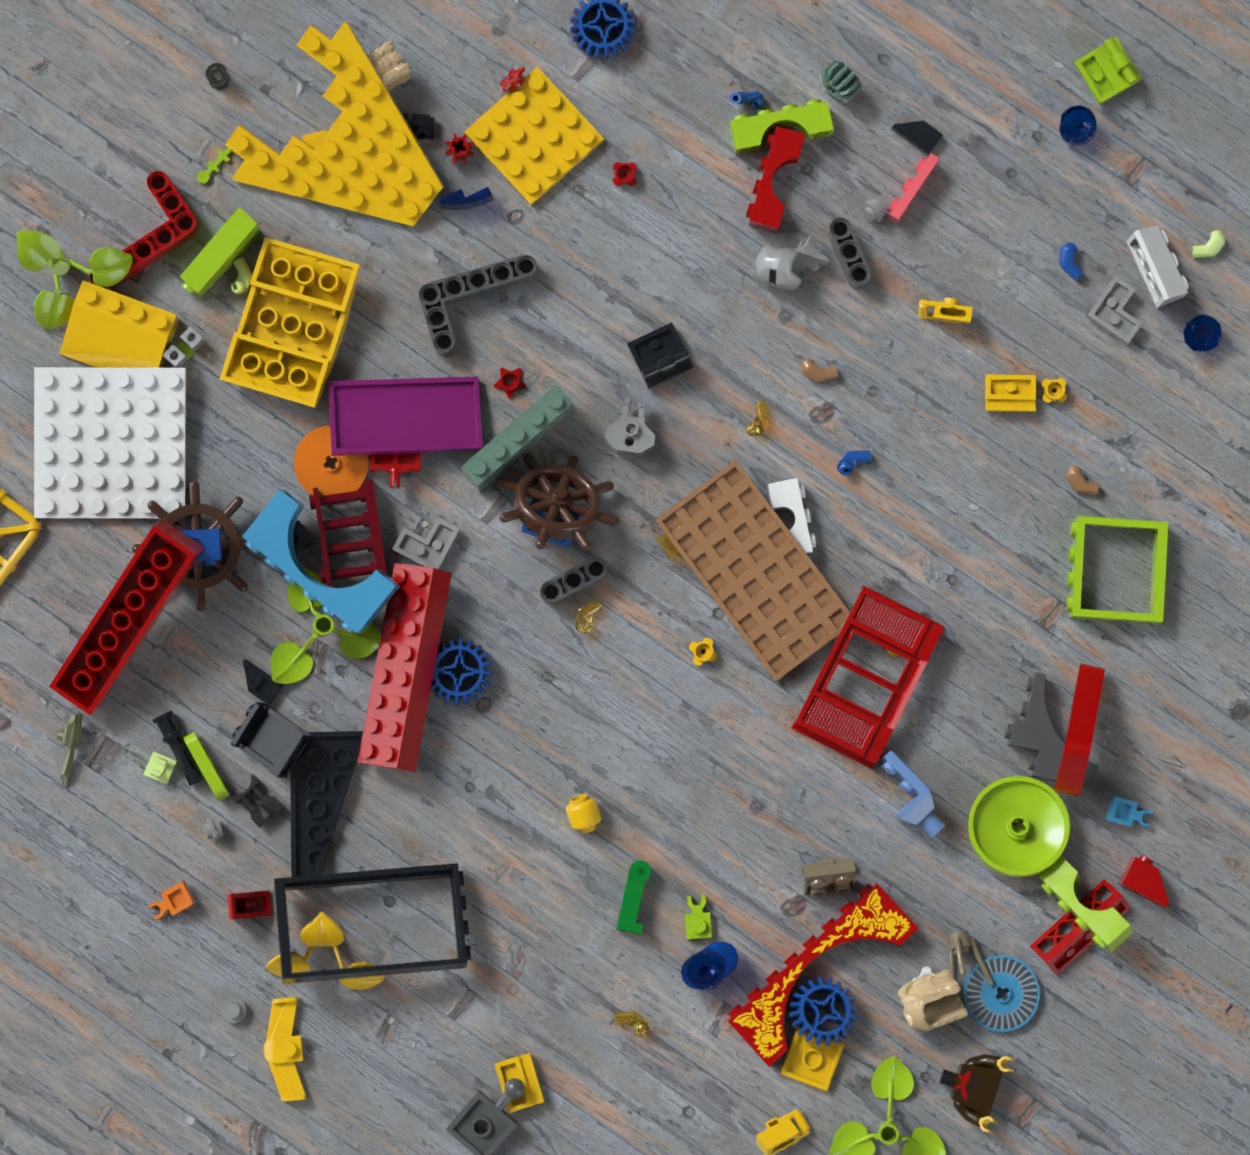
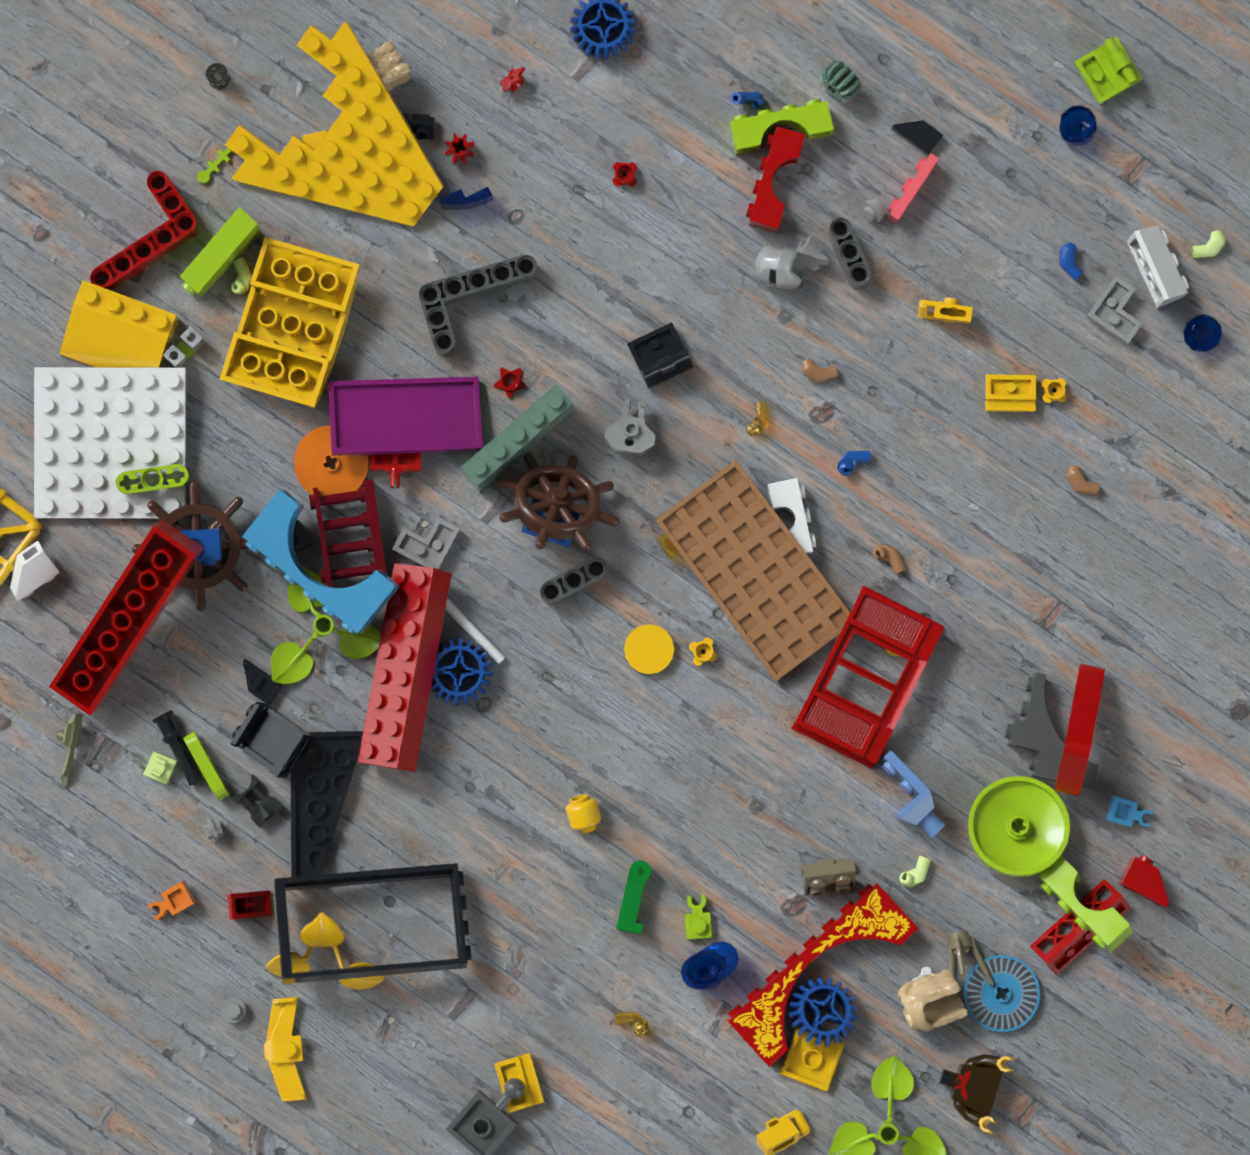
lime plant [16,230,132,330] -> none
yellow plate [464,66,604,206] -> none
clear yellow arm [575,599,603,634] -> none
lime window [1066,516,1168,624] -> none
none -> white slope [10,541,60,601]
none -> lime beam [116,464,190,494]
none -> white bar [445,598,506,665]
none -> yellow tile [624,624,674,675]
none -> medium nougat arm [873,544,906,574]
none -> yellowish green arm [899,856,931,887]

